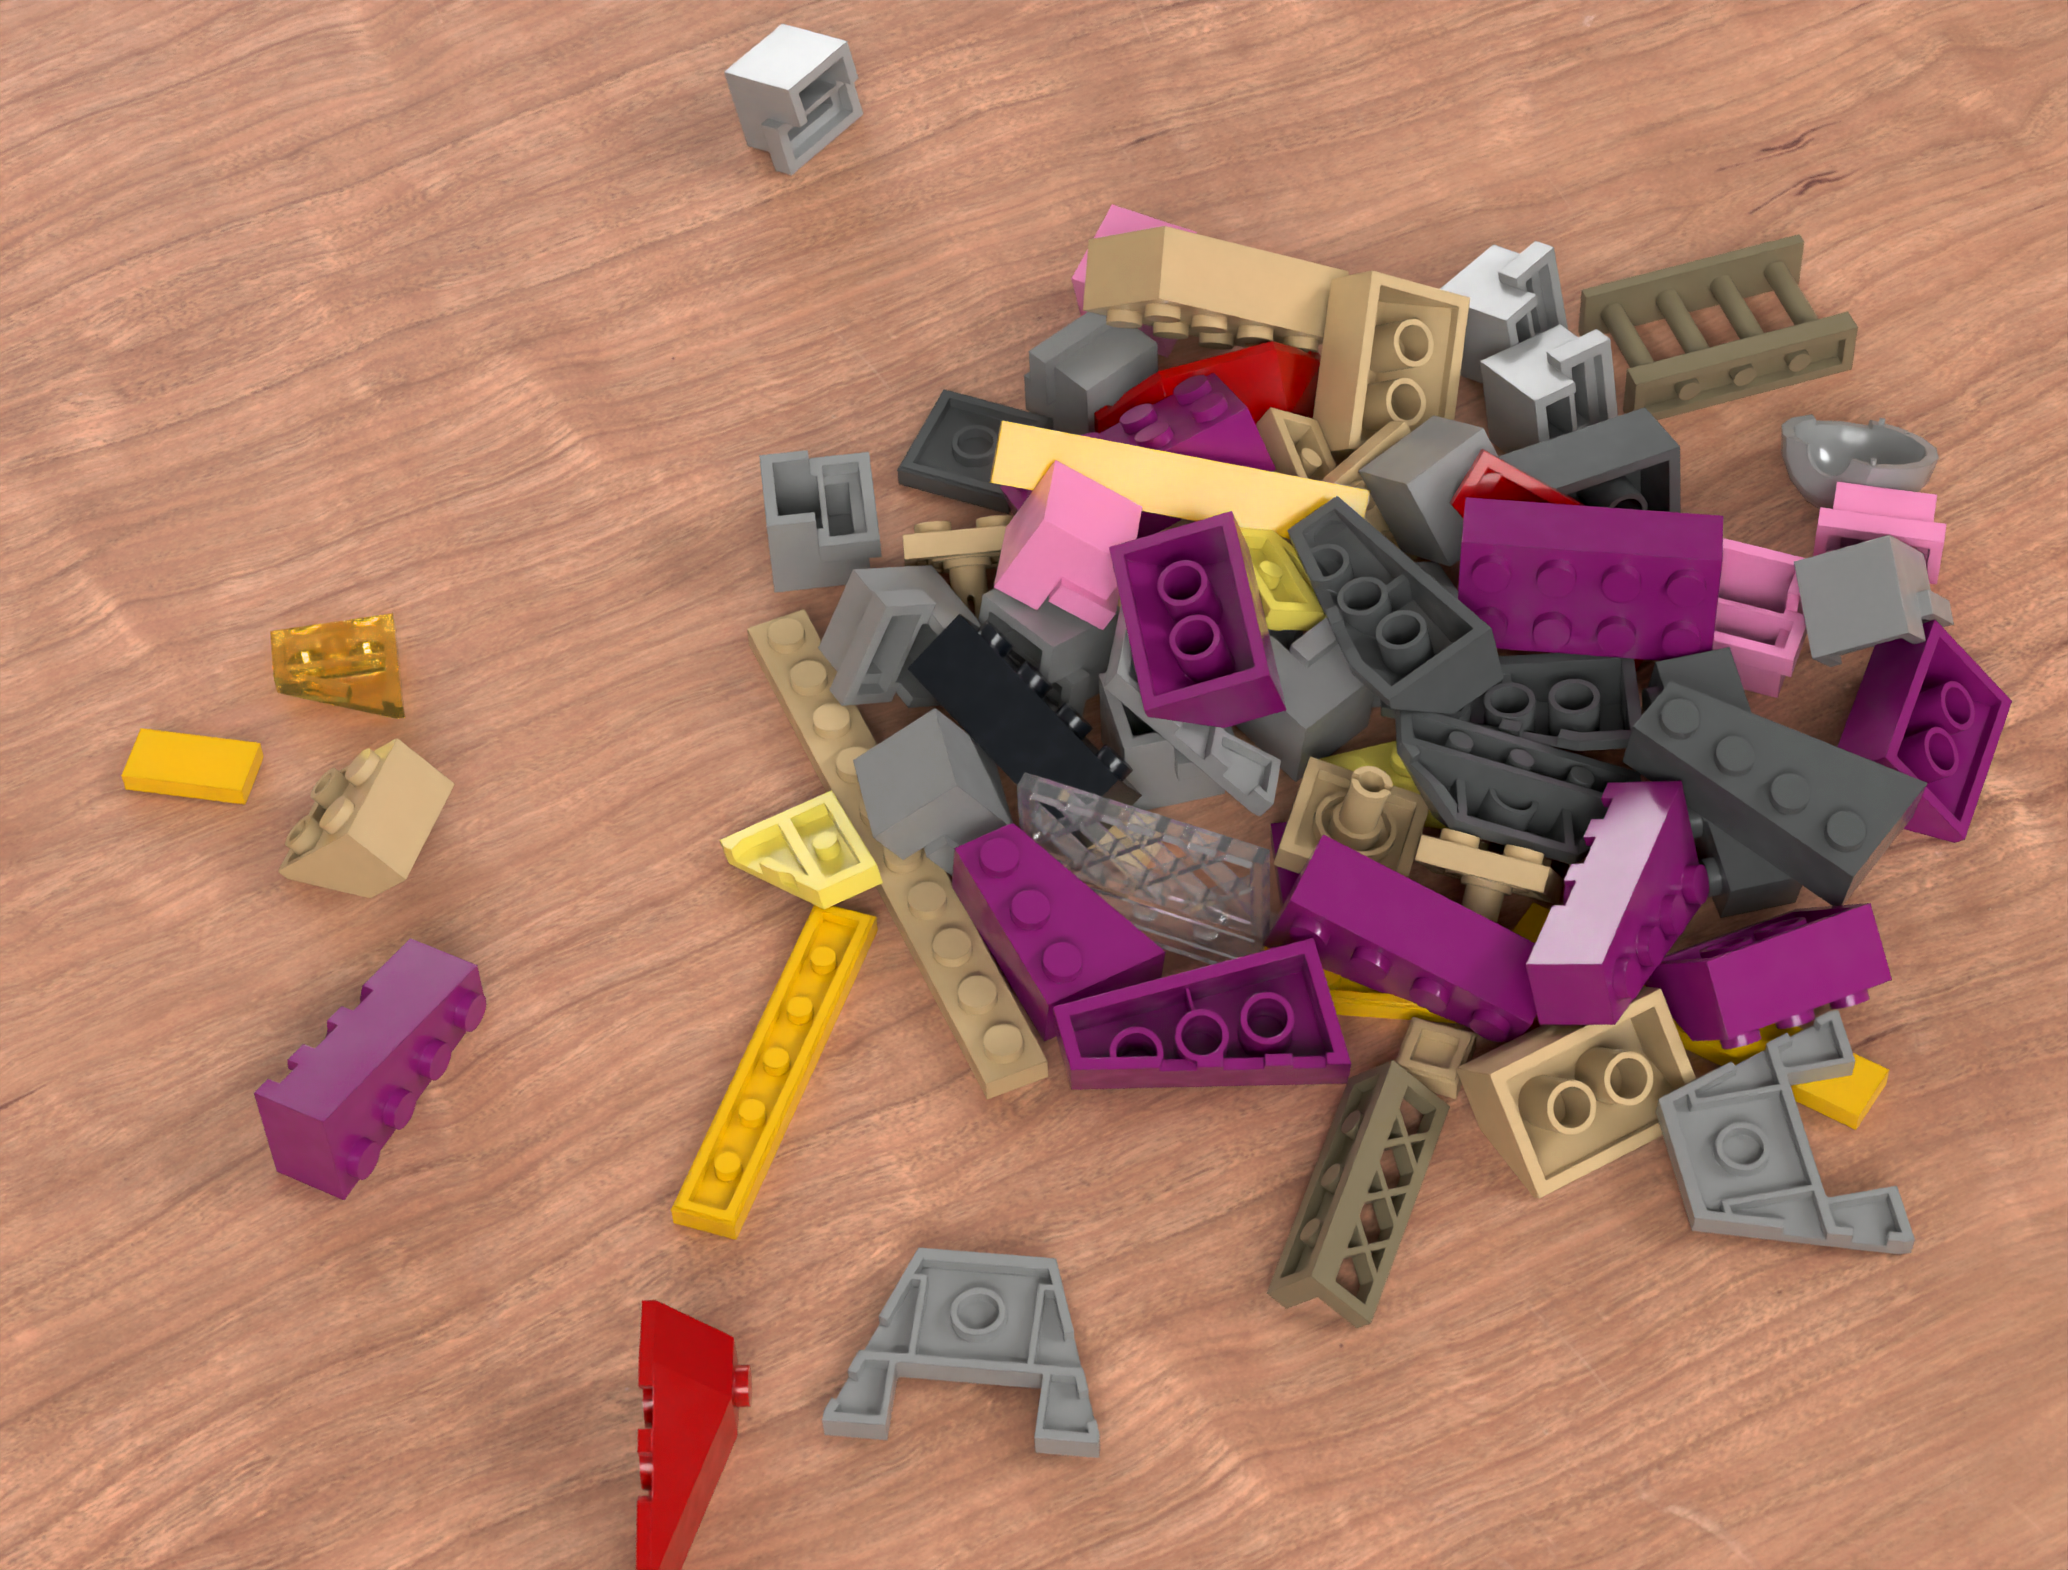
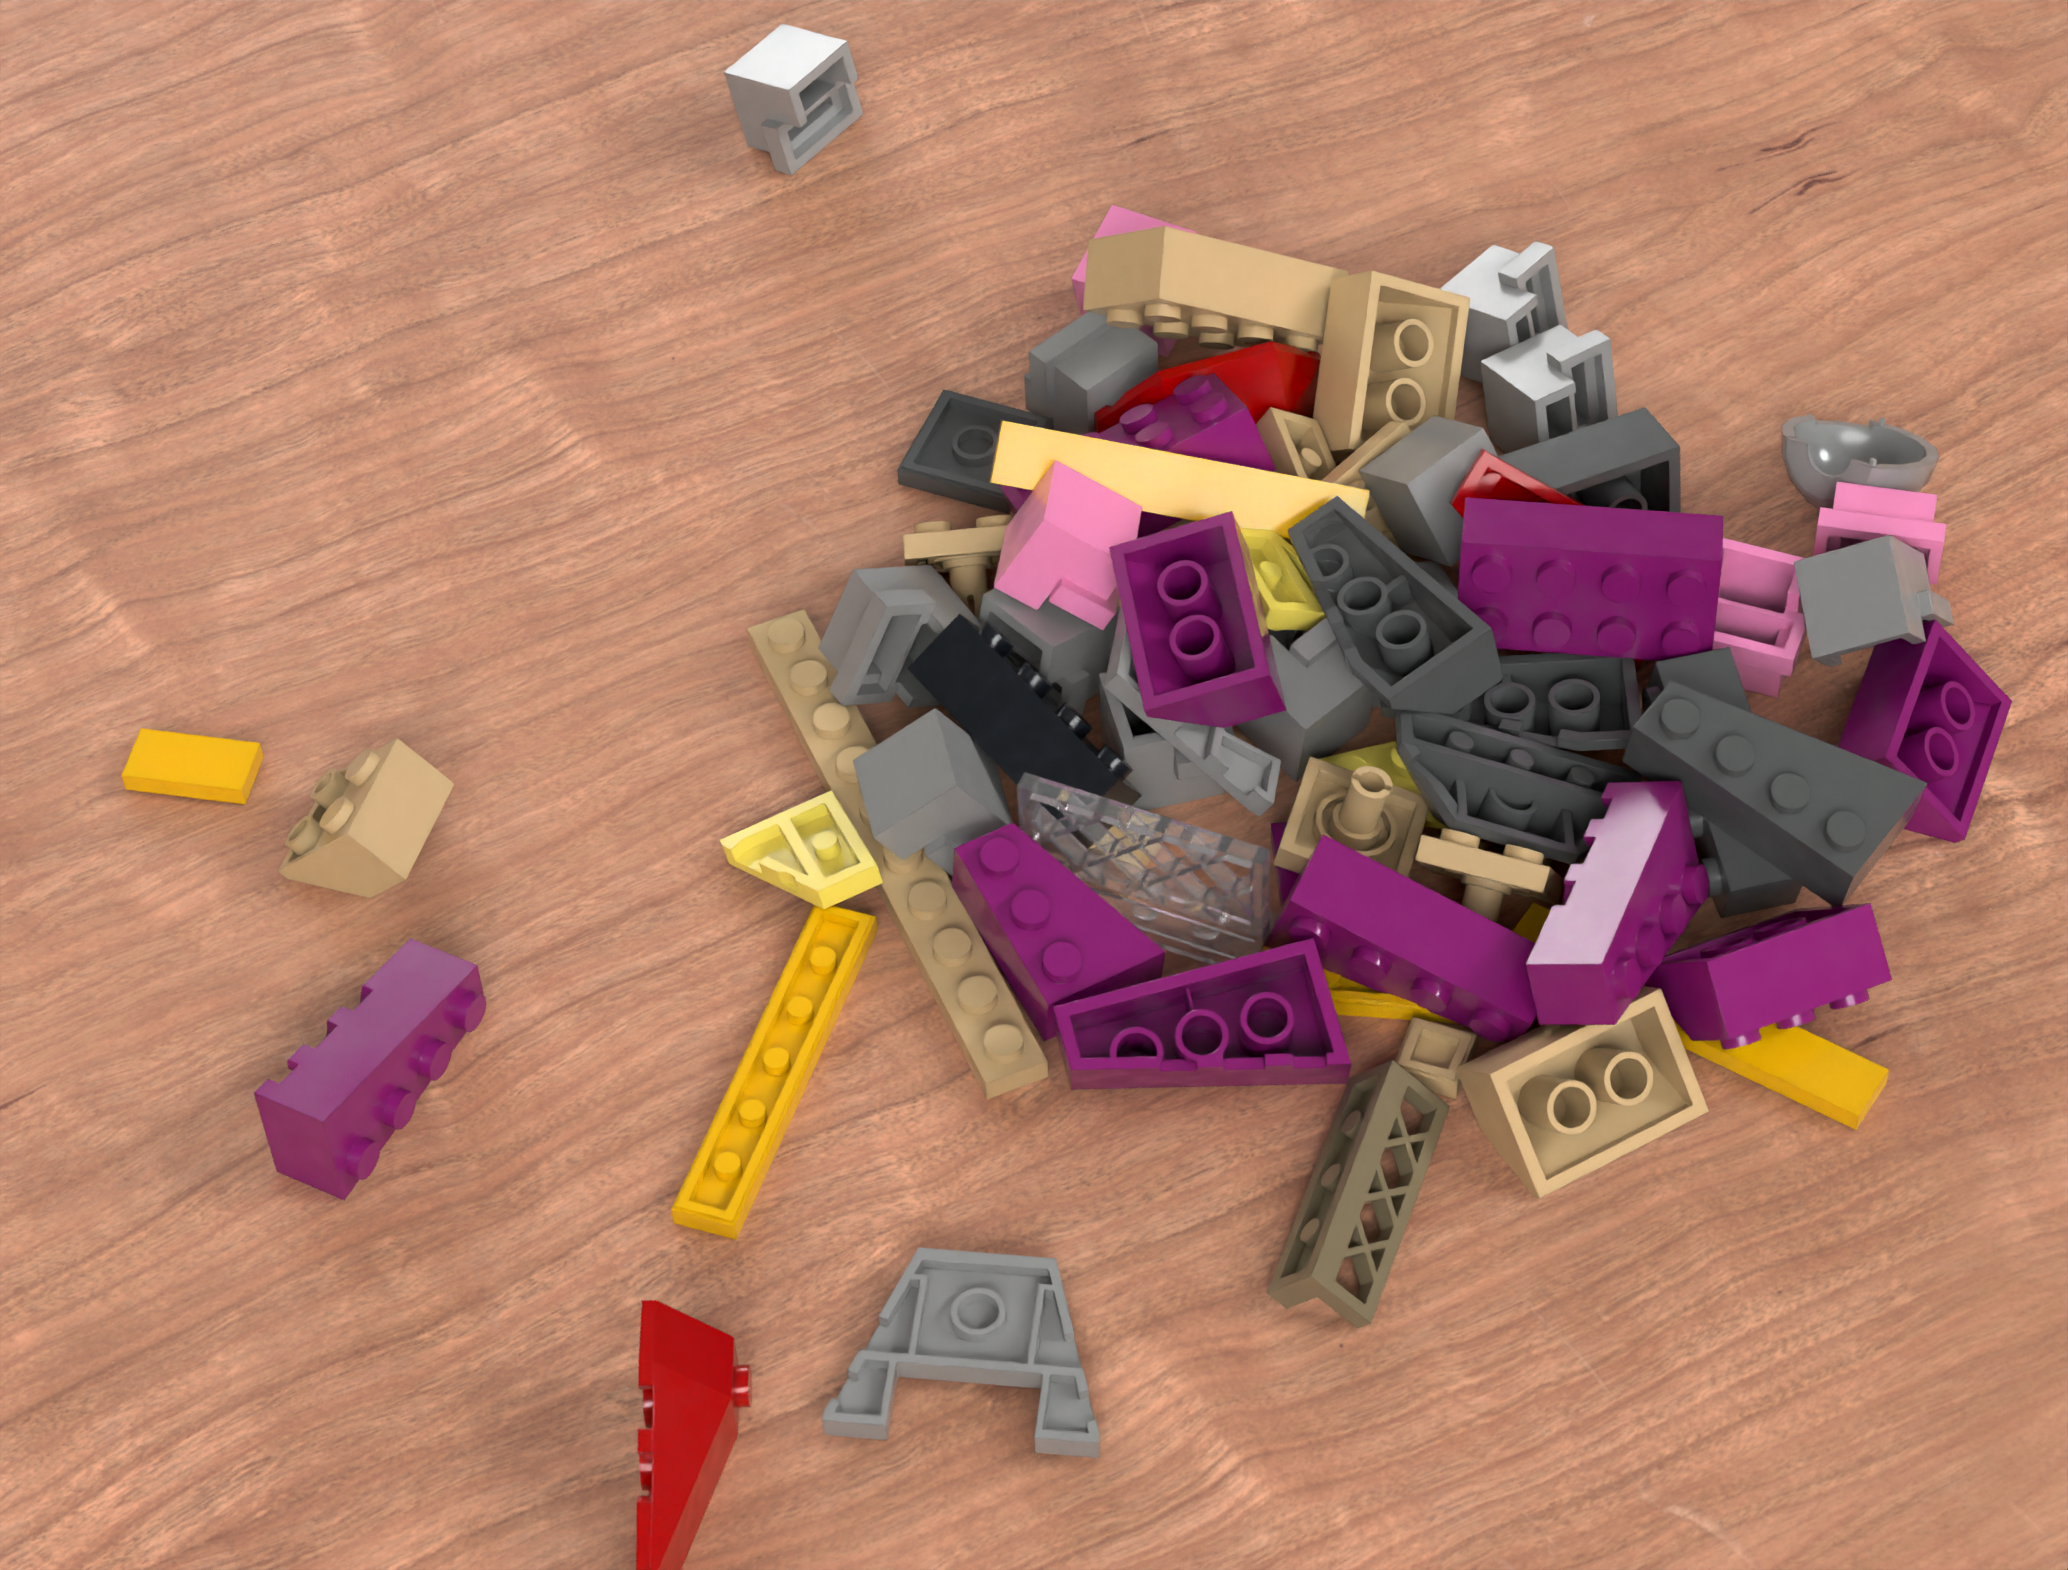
clear yellow wing [270,613,405,719] -> none
light grey plate [759,450,882,593] -> none
dark tan fence [1578,234,1858,420] -> none
light grey wing [1656,1010,1915,1255] -> none

